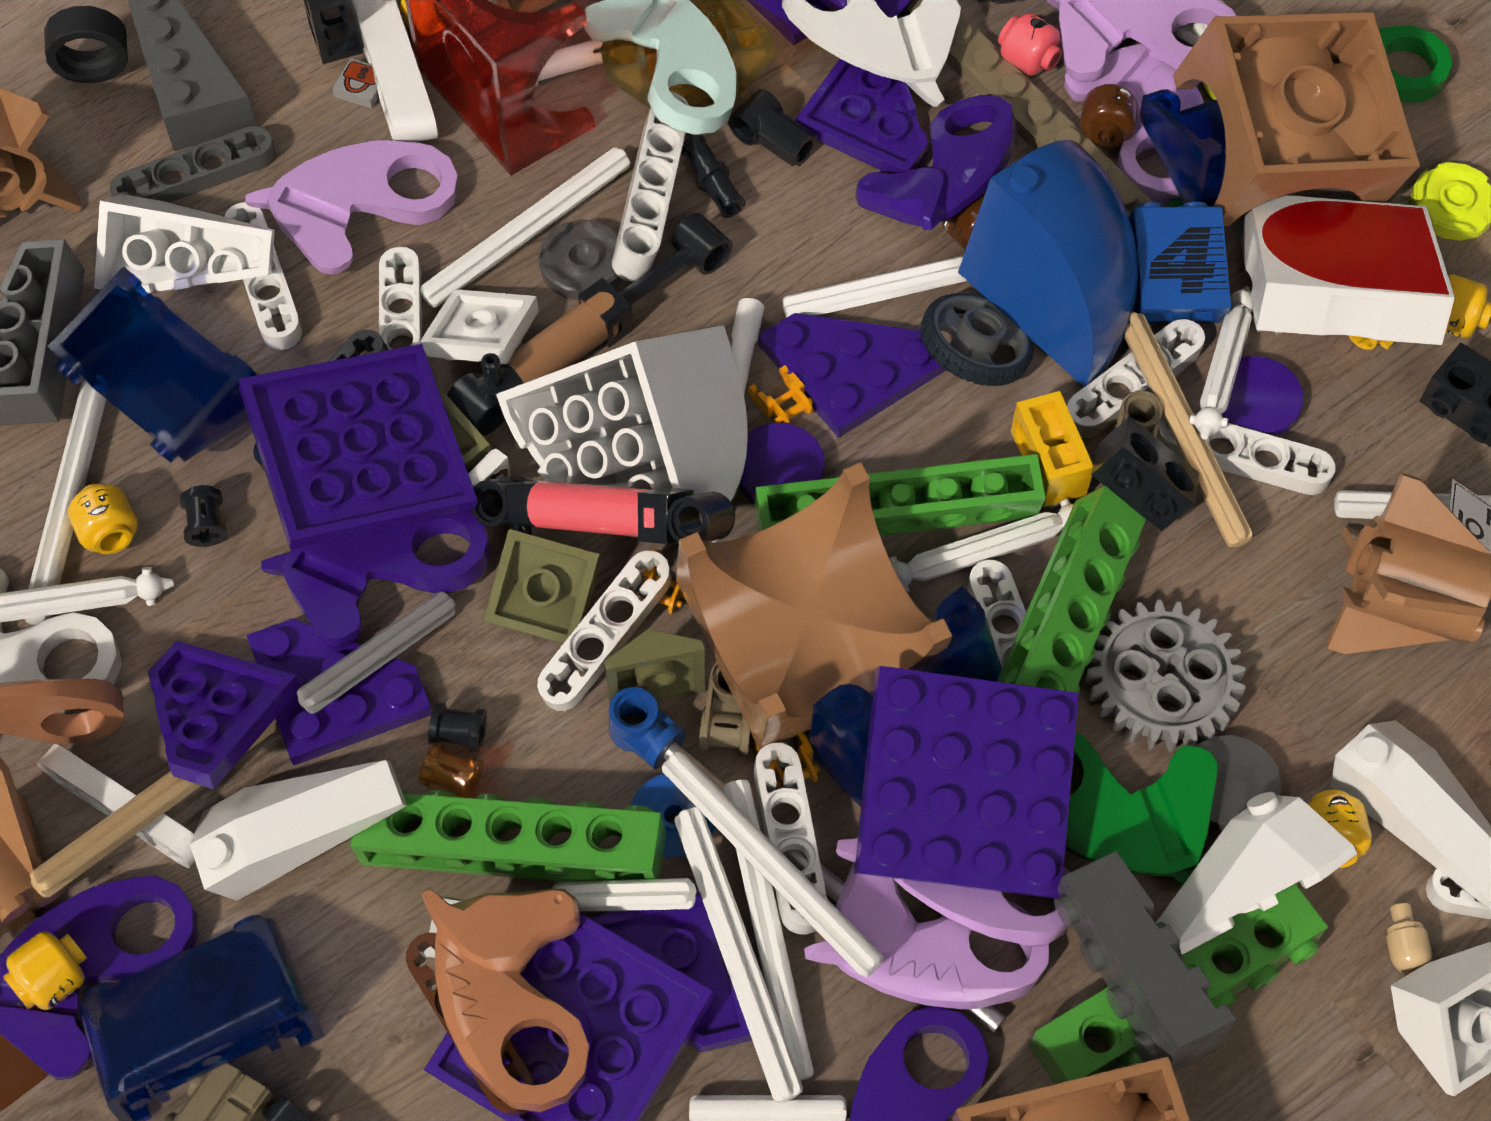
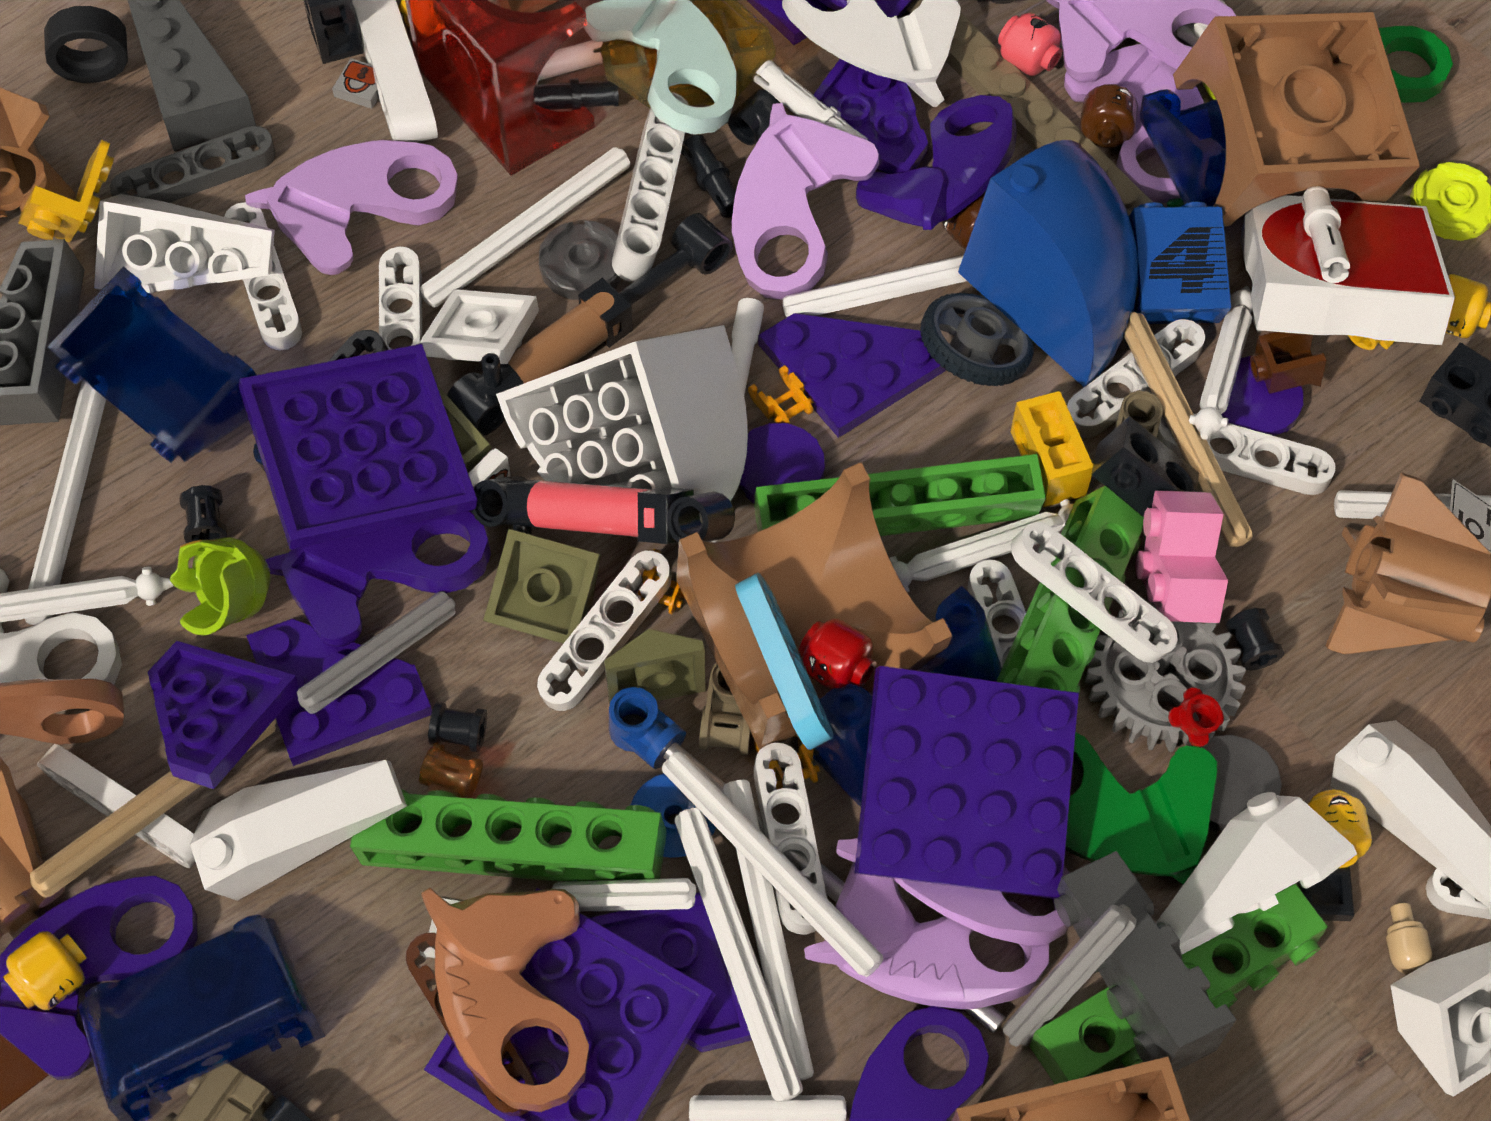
yellow head [68,484,138,555] -> none
none -> yellow bracket [18,139,114,243]
none -> lime helmet [170,537,271,635]
none -> black pin [531,78,619,113]
none -> lavender animal [732,103,879,300]
none -> medium azure beam [735,572,834,750]
none -> white pin [754,60,868,140]
none -> red head [798,618,876,693]
none -> light grey axle [1003,904,1137,1047]
none -> white beam [1011,522,1178,663]
none -> bright pink brick [1135,491,1228,623]
none -> red plate [1168,688,1224,747]
none -> black bush [1226,608,1284,671]
none -> reddish brown window [1250,332,1327,394]
none -> black tile [1297,867,1354,921]
none -> white pin [1302,186,1350,283]

